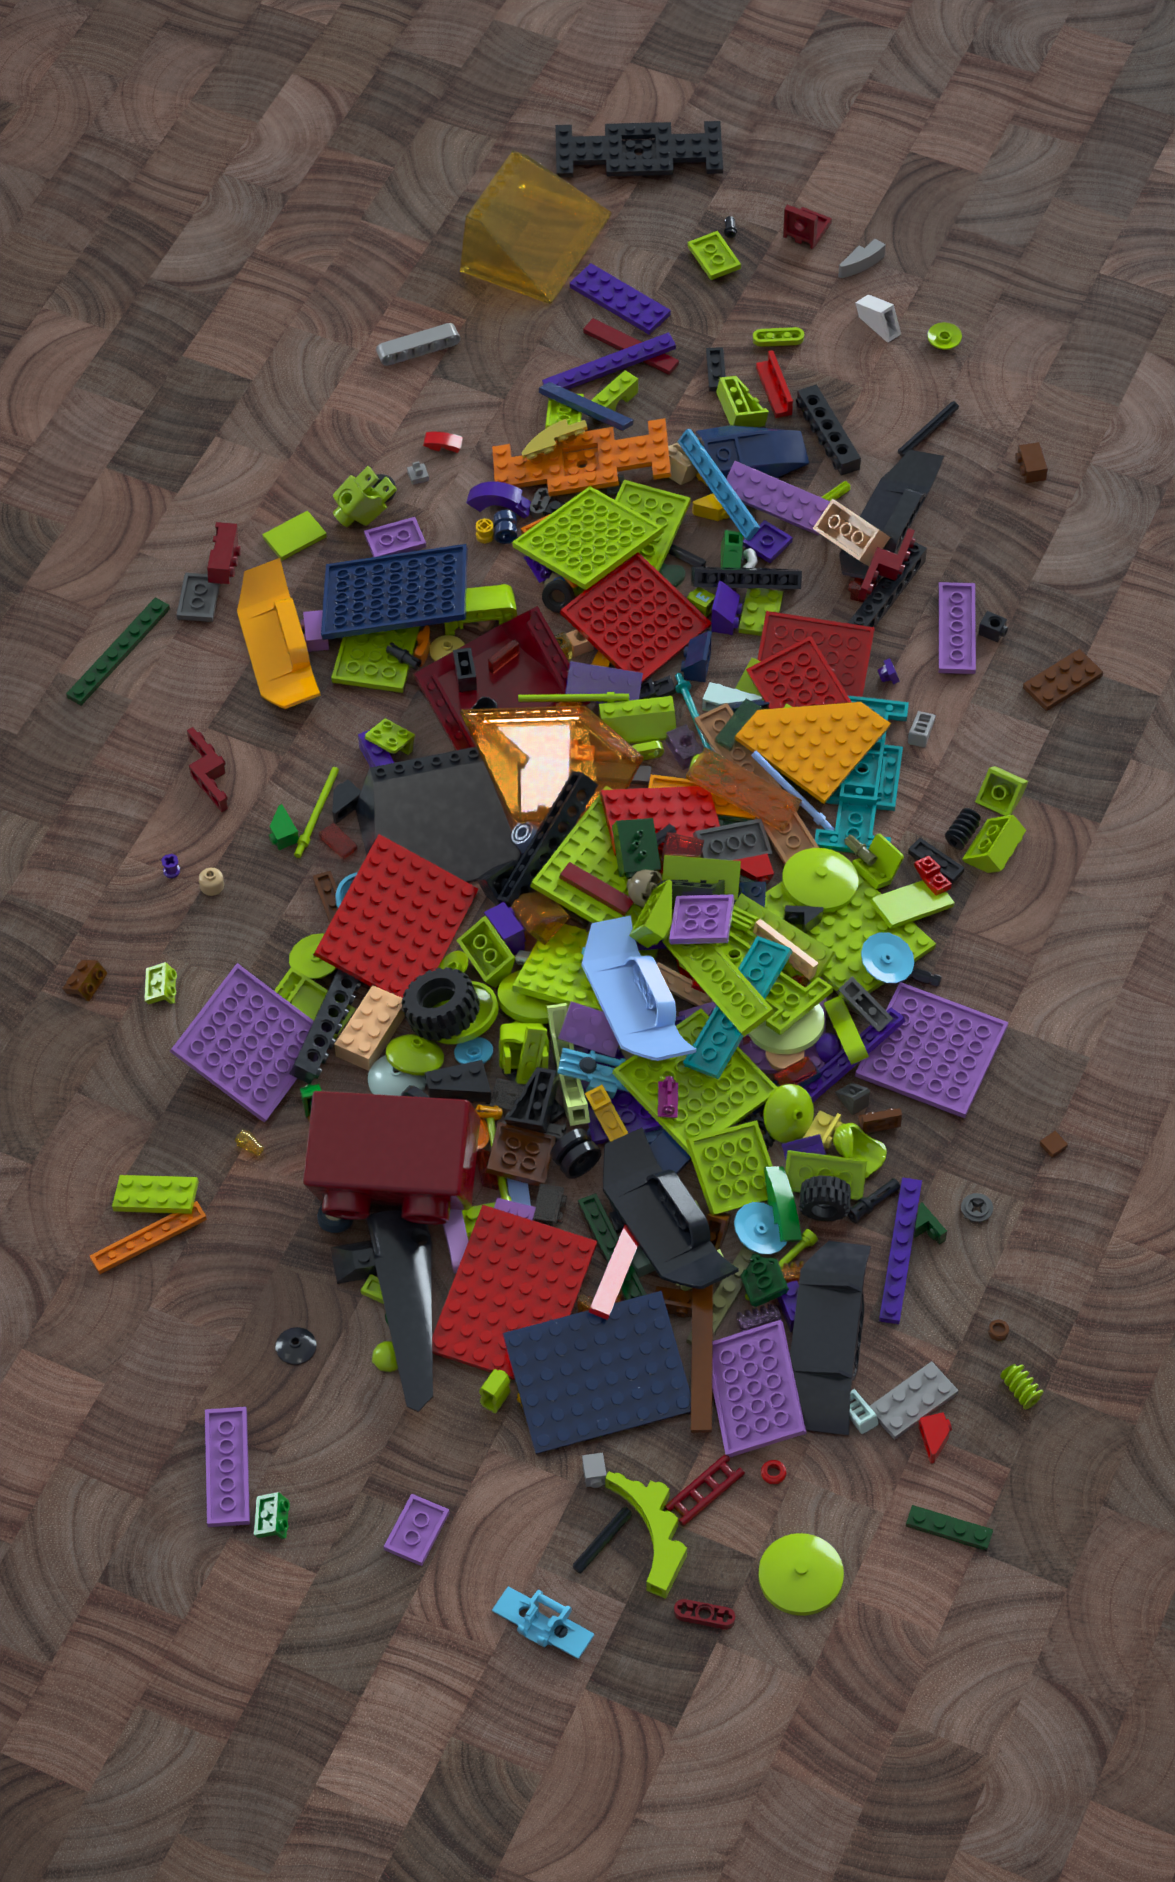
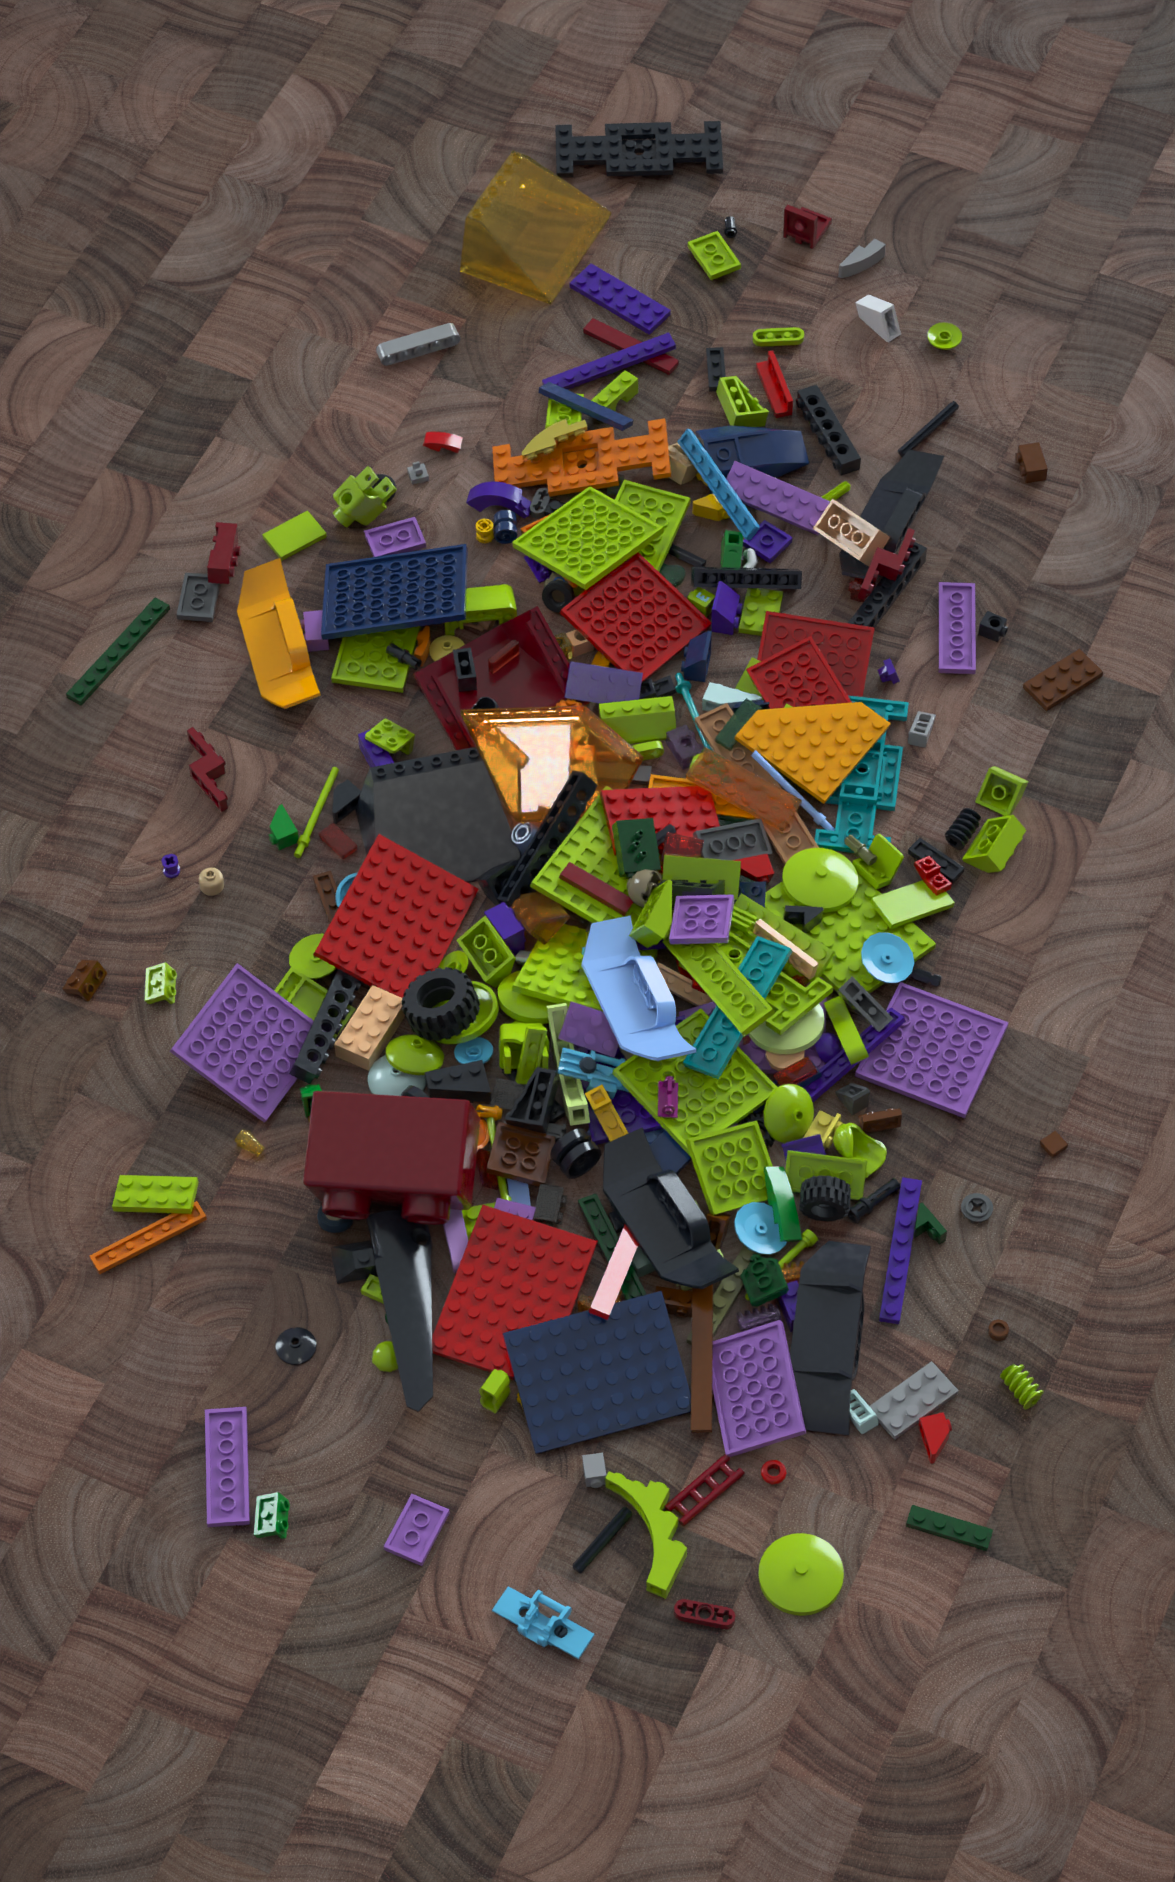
lime bar [518,692,629,703] -> none

